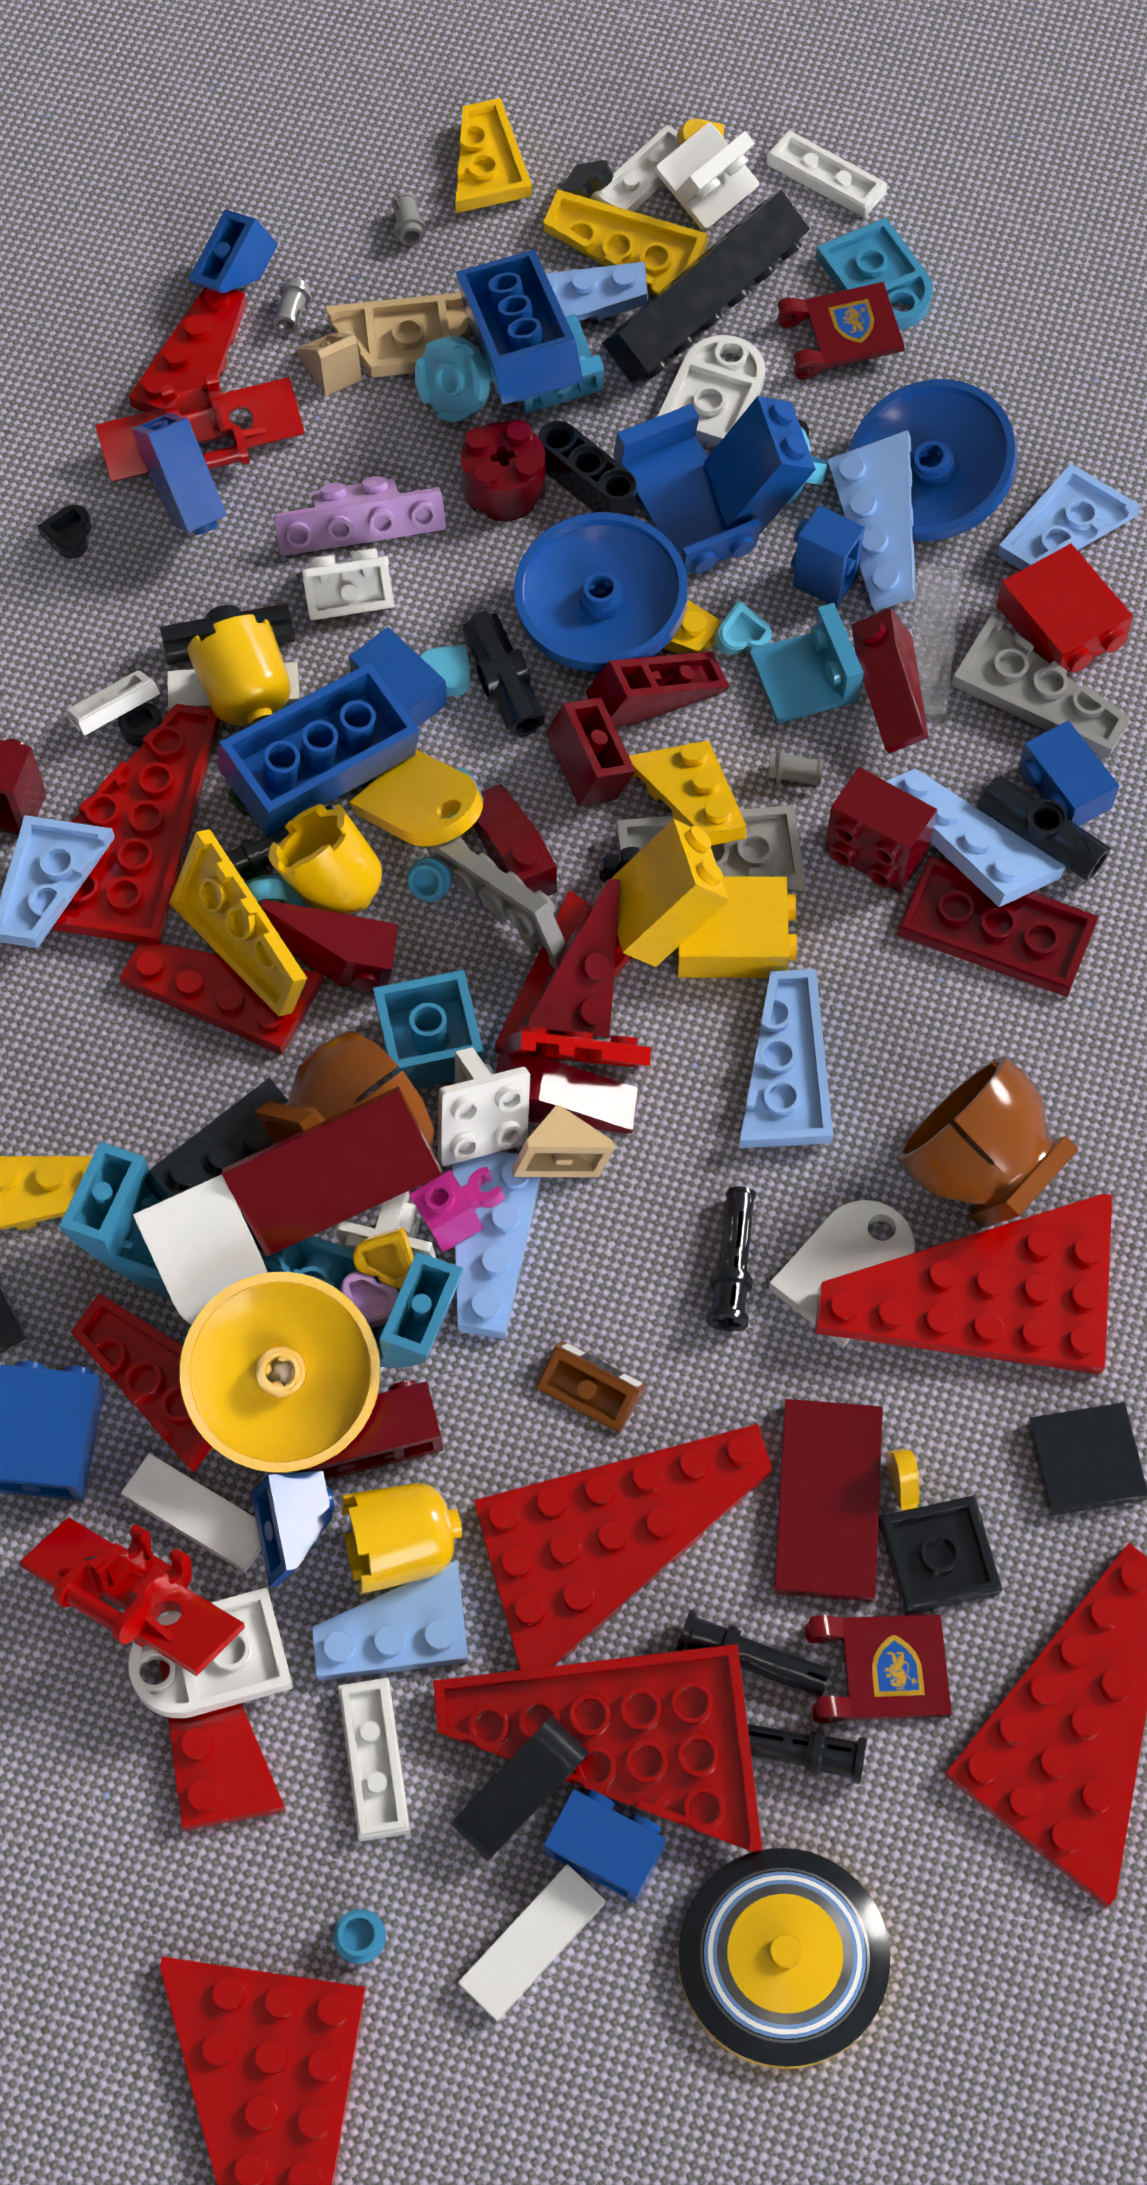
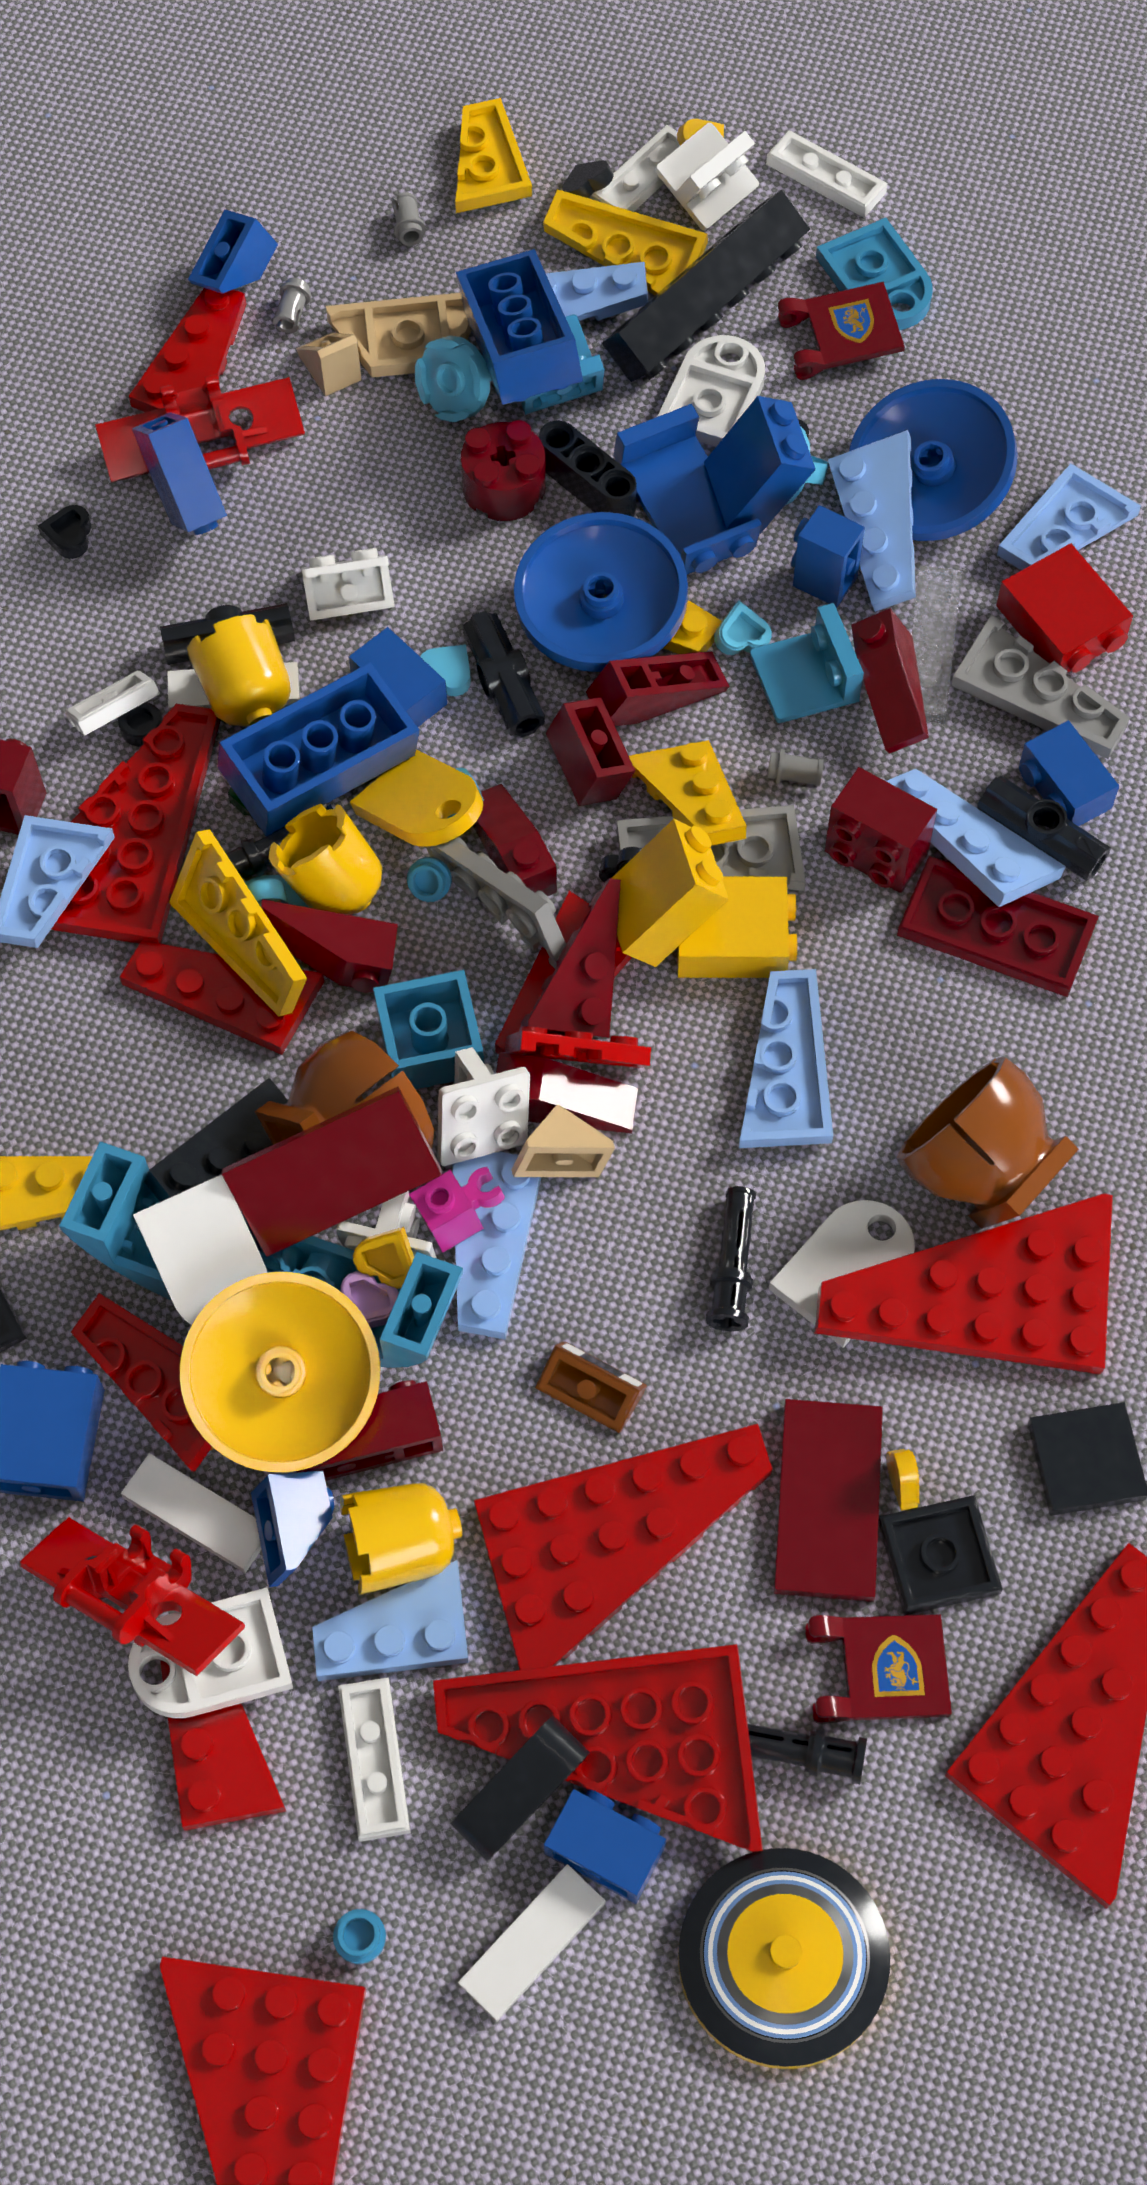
lavender bracket [274,476,446,556] -> none
black pin [675,1609,832,1698] -> none

